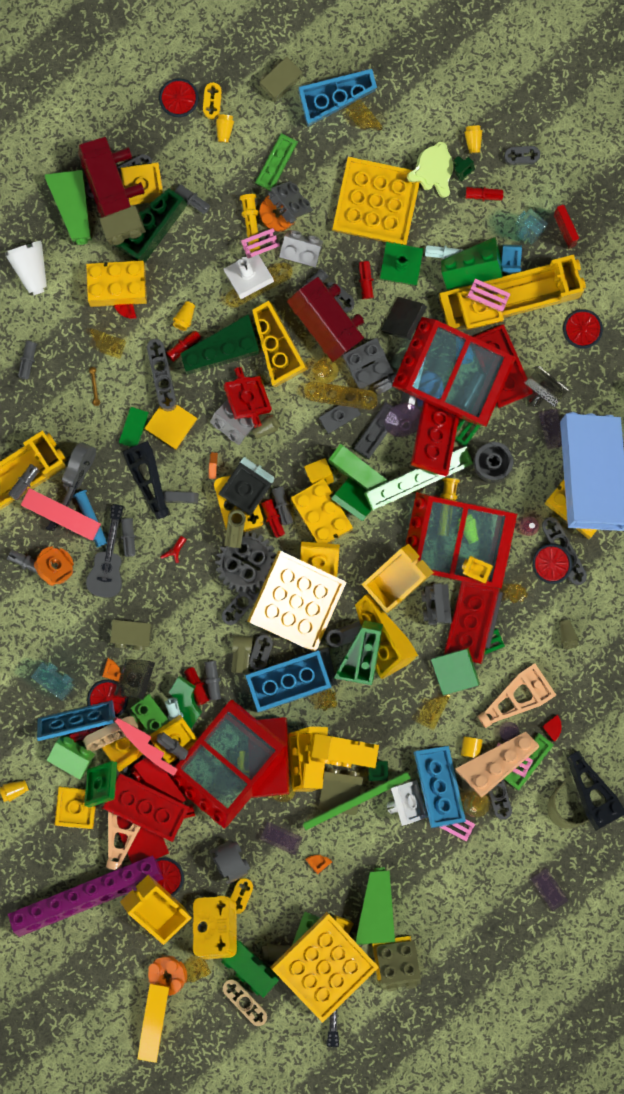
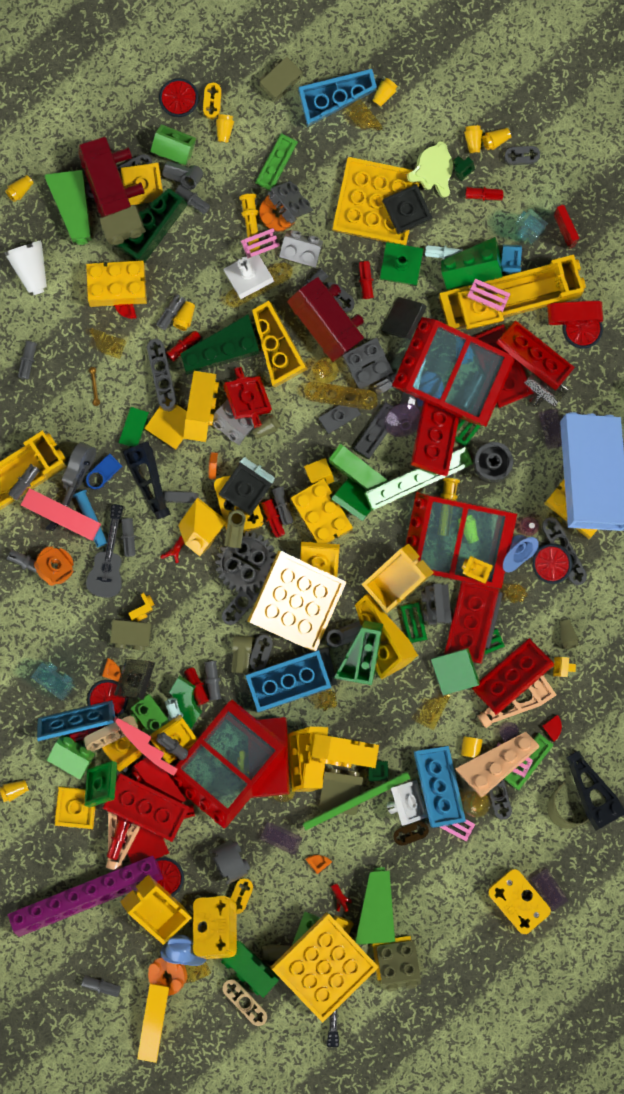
none -> yellow cone [5,175,34,202]
none -> dark grey axle [81,975,121,997]
none -> blue piece [86,454,123,490]
none -> red axle [107,820,130,860]
none -> yellow bracket [128,593,155,622]
none -> bright green brick [150,124,196,165]
none -> dark grey axle [156,294,186,330]
none -> medium blue piece [160,935,207,966]
none -> dark grey piece [162,161,203,190]
none -> yellow slope [178,498,228,556]
none -> yellow wedge [184,371,219,442]
none -> red bar [331,883,352,912]
none -> yellow cone [372,78,398,107]
none -> pearl dark grey tile [382,184,433,235]
none -> dark brown beam [393,821,429,846]
none -> green tile [400,602,428,643]
none -> red tile [472,638,554,715]
none -> yellow cone [482,128,511,150]
none -> yellow axle [488,869,551,934]
none -> red tile [496,320,575,391]
none -> medium blue piece [503,535,539,573]
none -> red beam [547,301,603,325]
none -> yellow tile [553,657,576,677]

